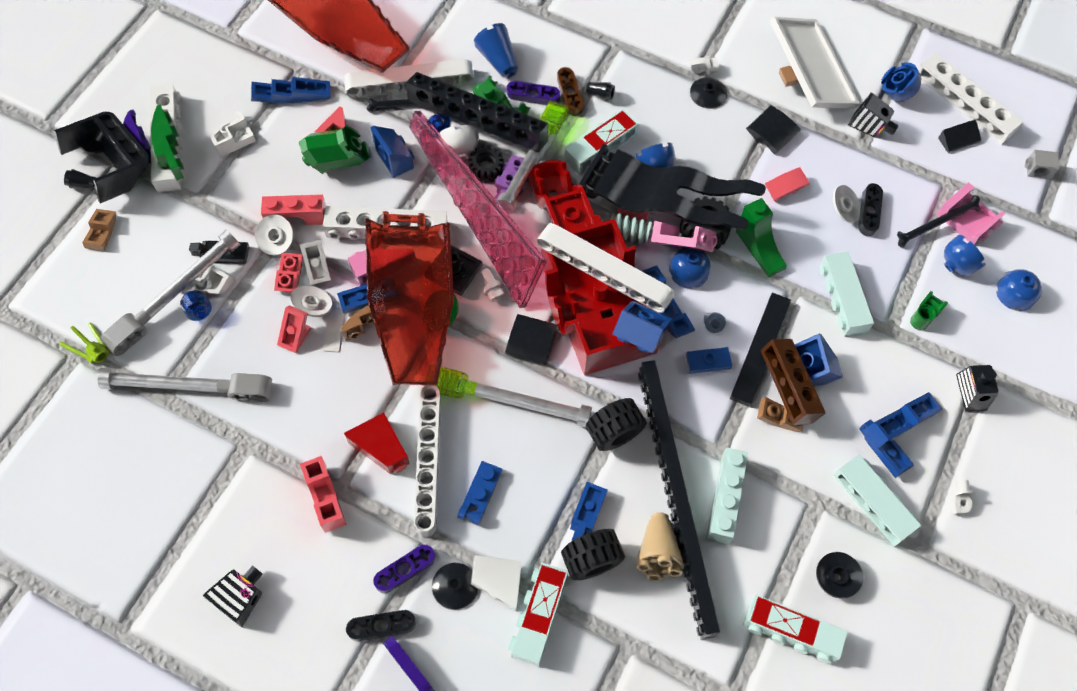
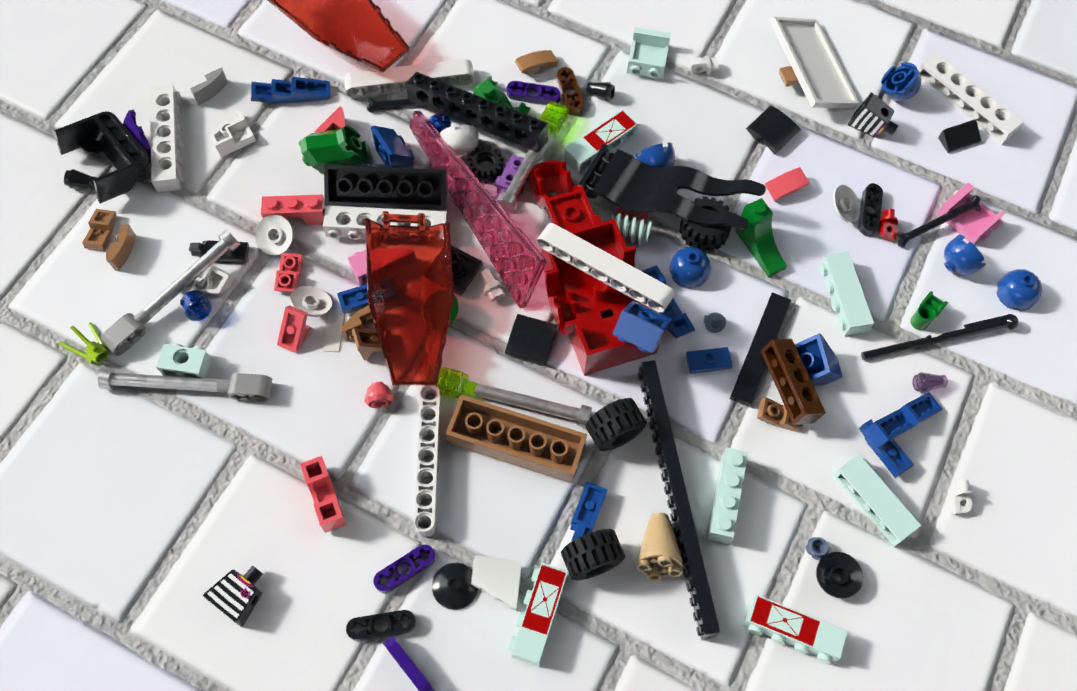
green slope [151,104,184,181] -> none
white slope [300,240,331,285] -> none
red slope [344,413,410,474] -> none
blue plate [457,461,502,526] -> none
blue cone [473,23,518,78] -> none
bright pink panel [651,221,717,252] -> none
black dish [690,77,727,109] -> none
black torso [956,365,999,412] -> none
light grey brick [1025,150,1059,179] -> none
none -> medium nougat slope [106,225,136,271]
none -> light aqua brick [156,343,211,378]
none -> light grey slope [190,67,228,105]
none -> black brick [324,162,448,210]
none -> medium nougat slope [352,328,395,361]
none -> coral cone [364,382,394,408]
none -> medium nougat brick [445,395,587,483]
none -> medium nougat slope [515,50,559,74]
none -> light aqua panel [626,27,671,79]
none -> sand blue plate [806,537,829,560]
none -> black bar [861,314,1019,360]
none -> red piece [879,209,898,242]
none -> clear purple cone [912,372,948,393]

